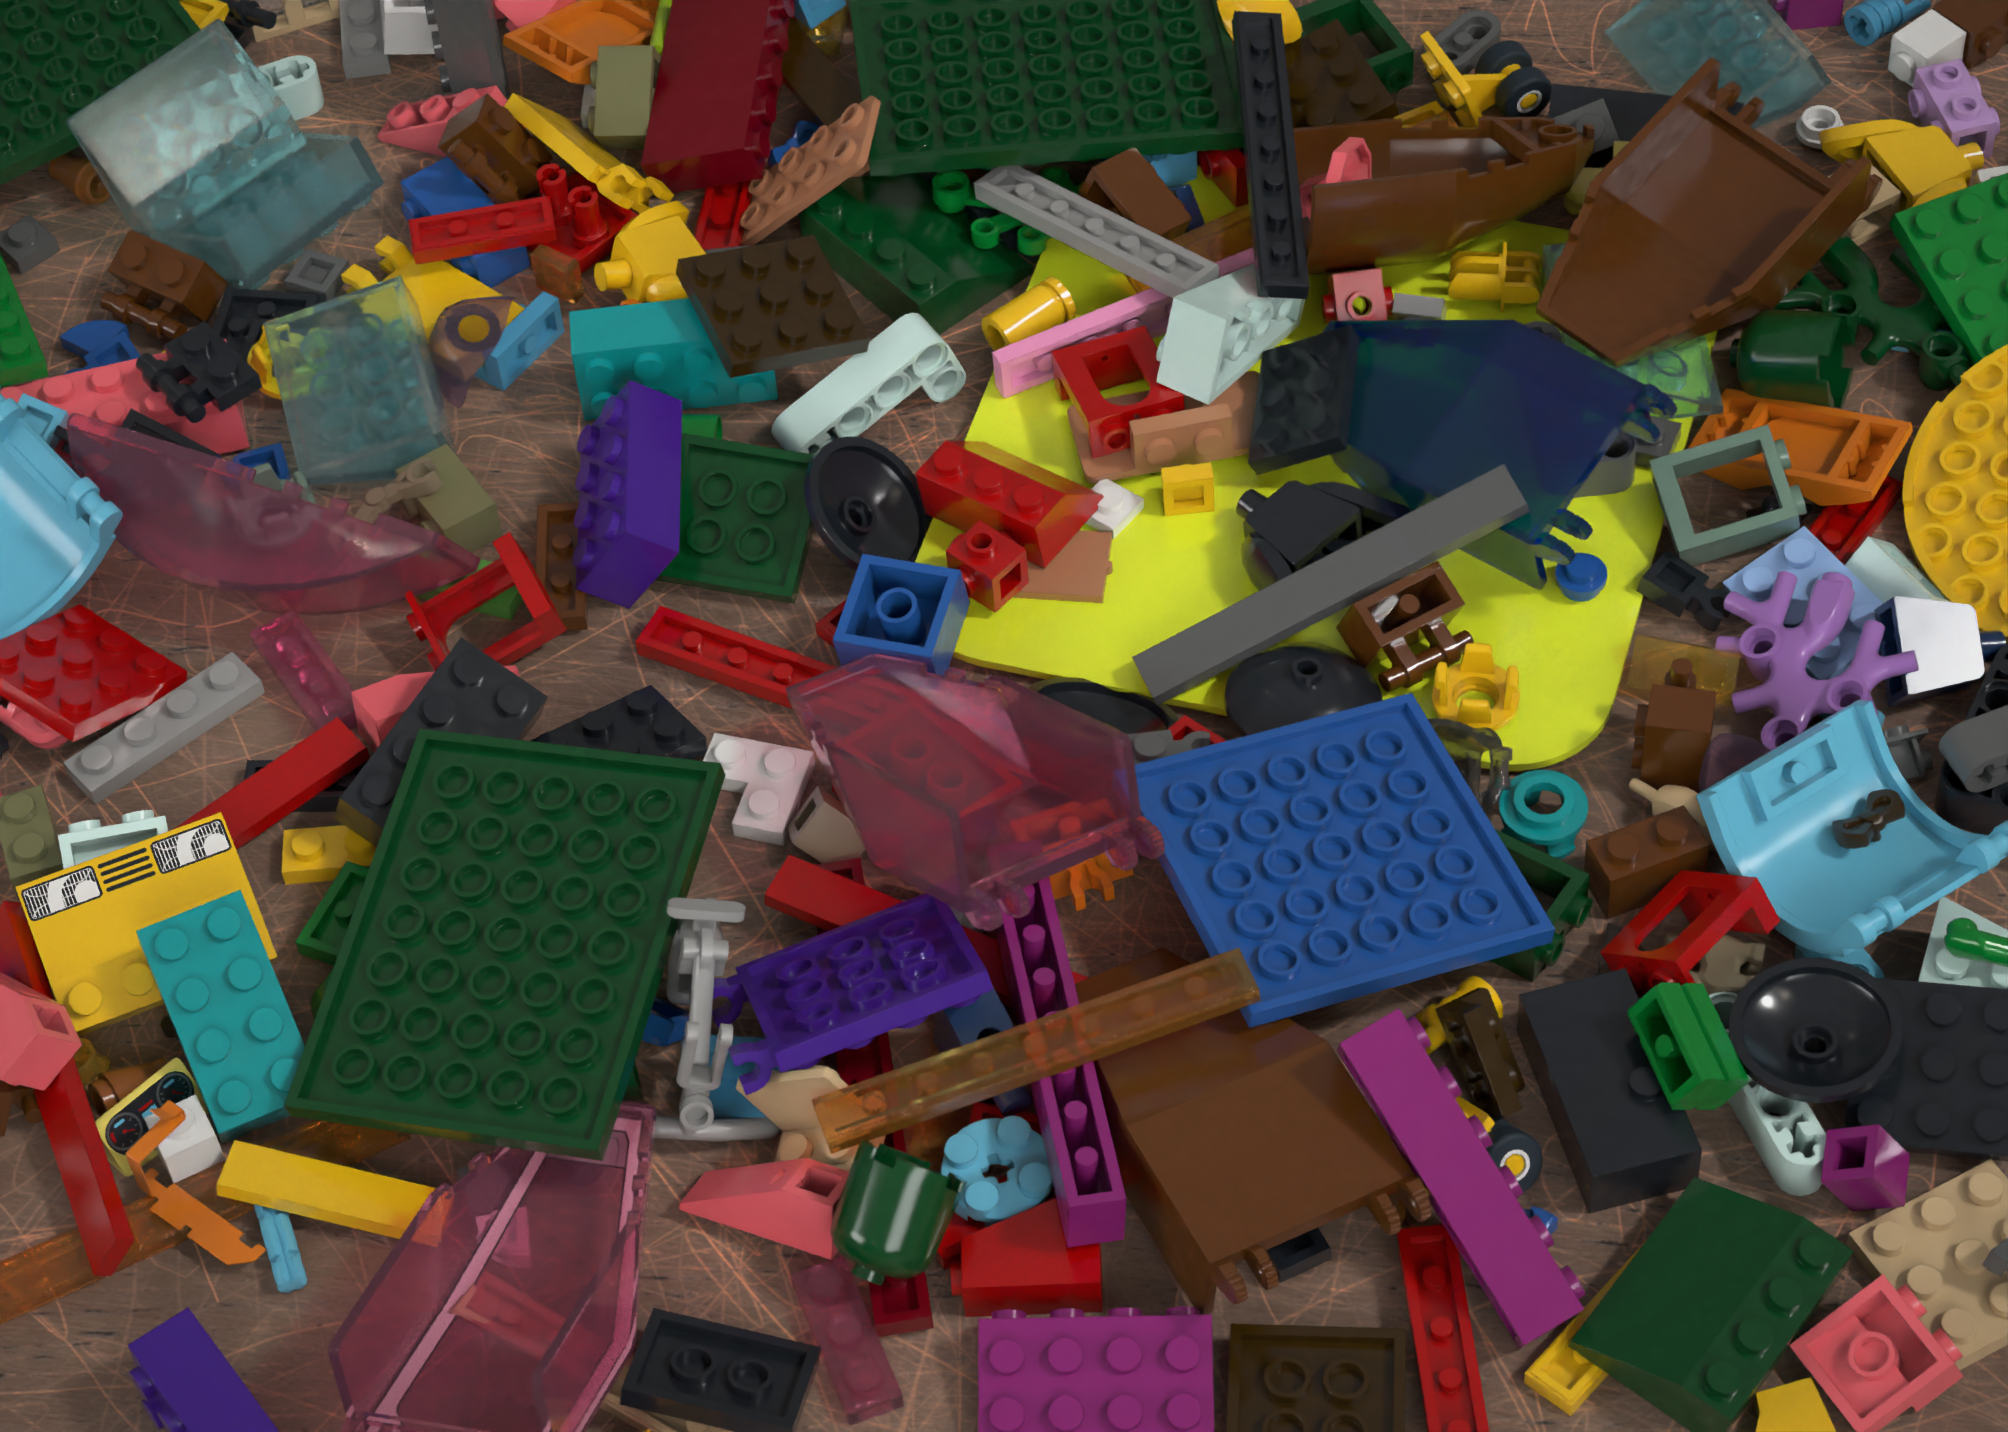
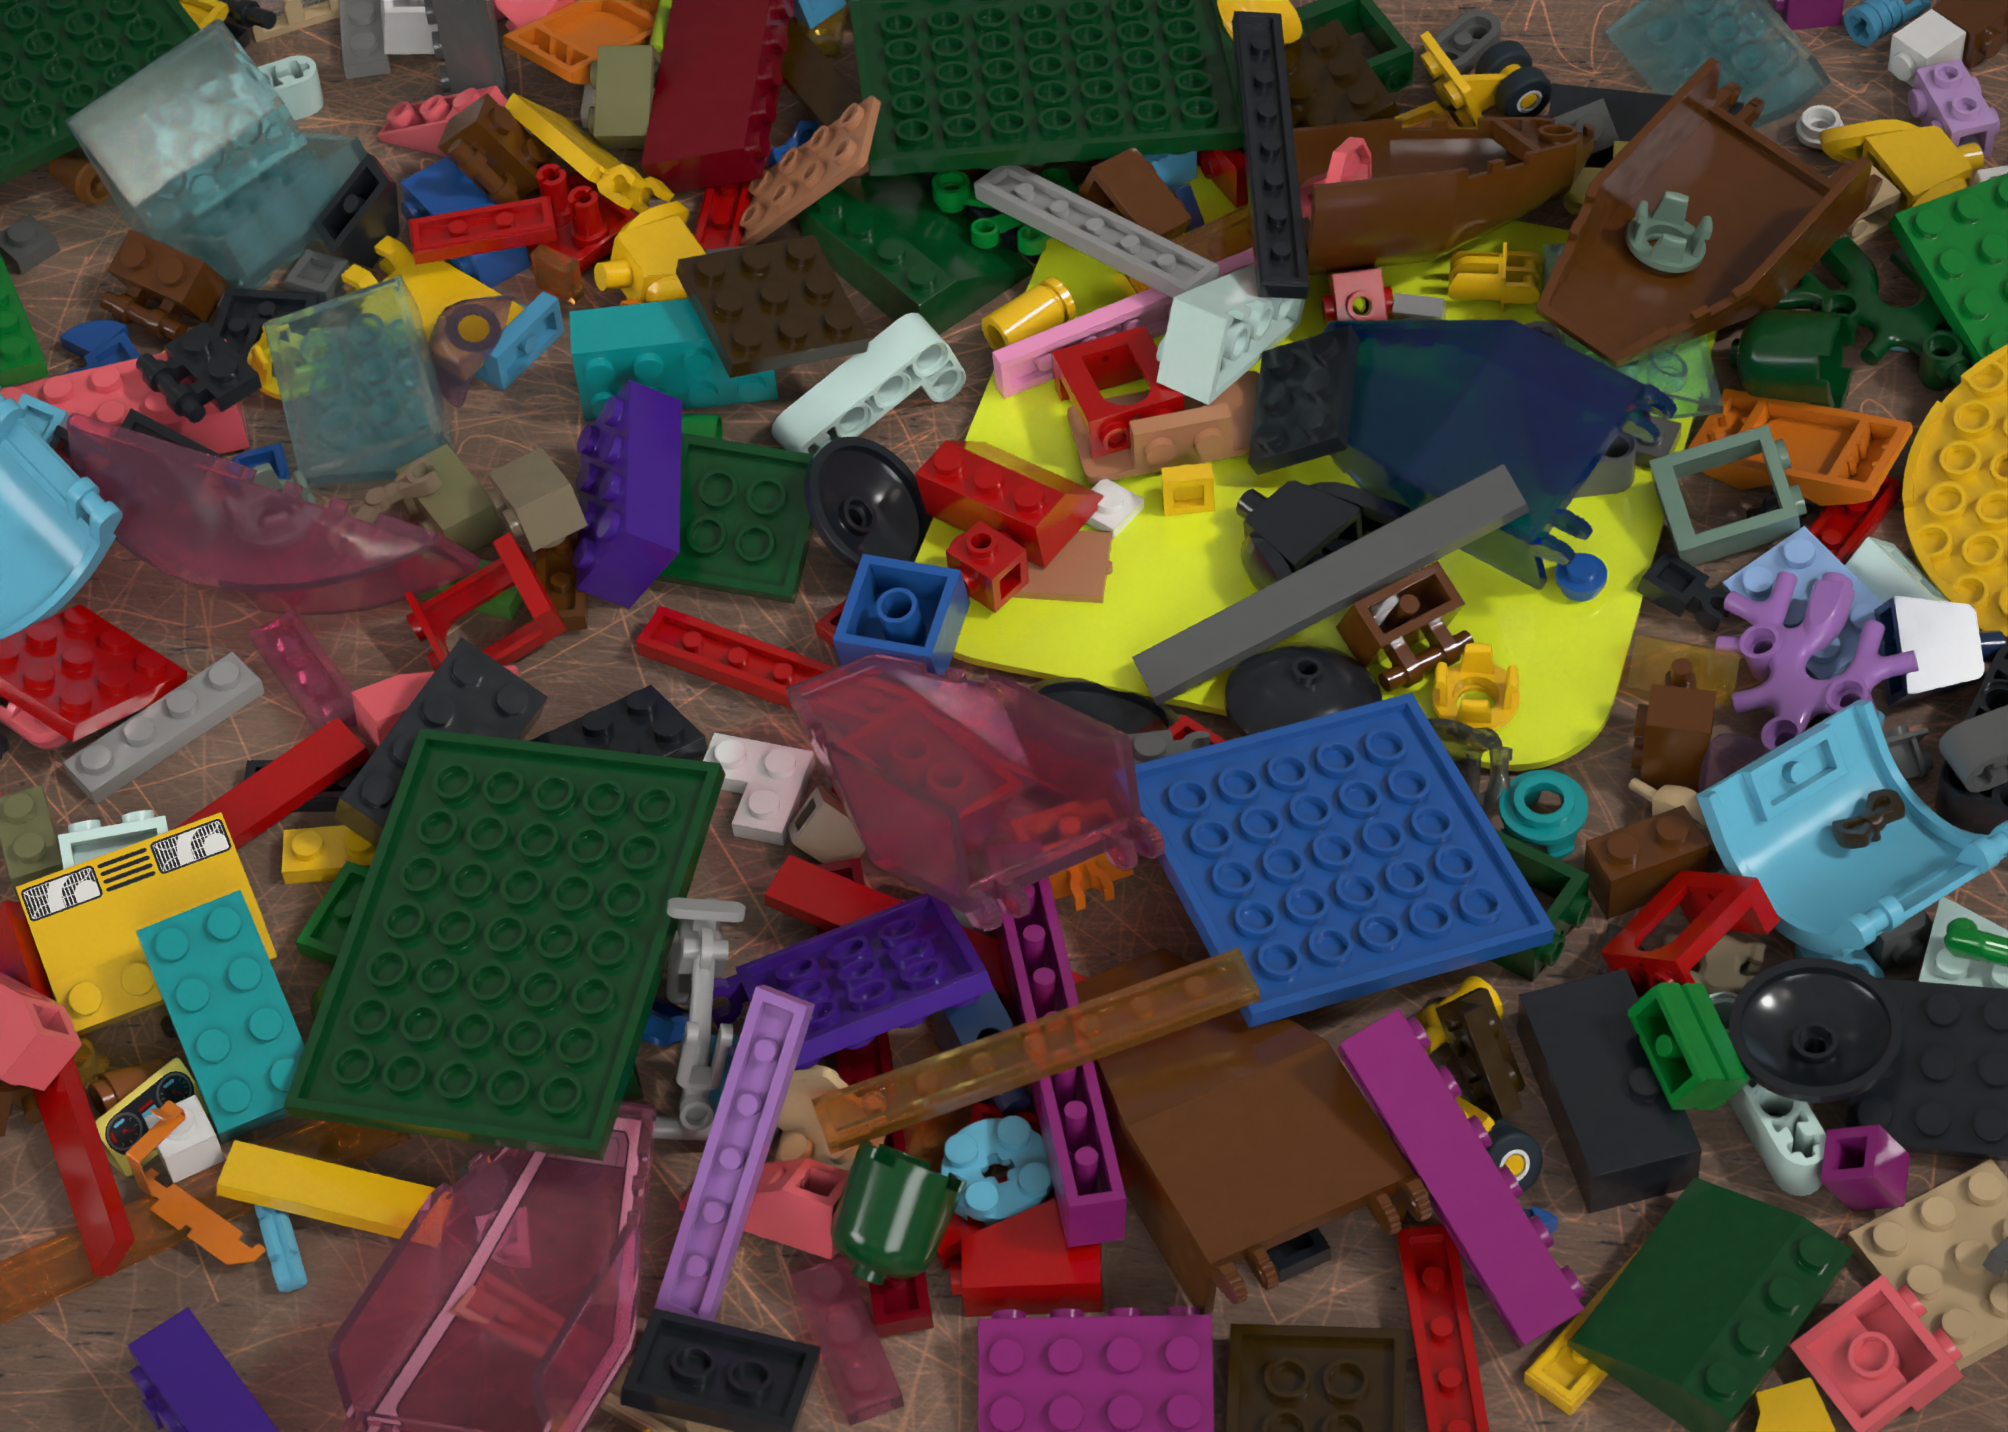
none -> black slope [312,153,400,269]
none -> dark tan brick [487,447,588,552]
none -> medium lavender plate [654,985,815,1322]
none -> sand green piece [1625,191,1713,273]
none -> dark grey plate [1868,909,1933,972]

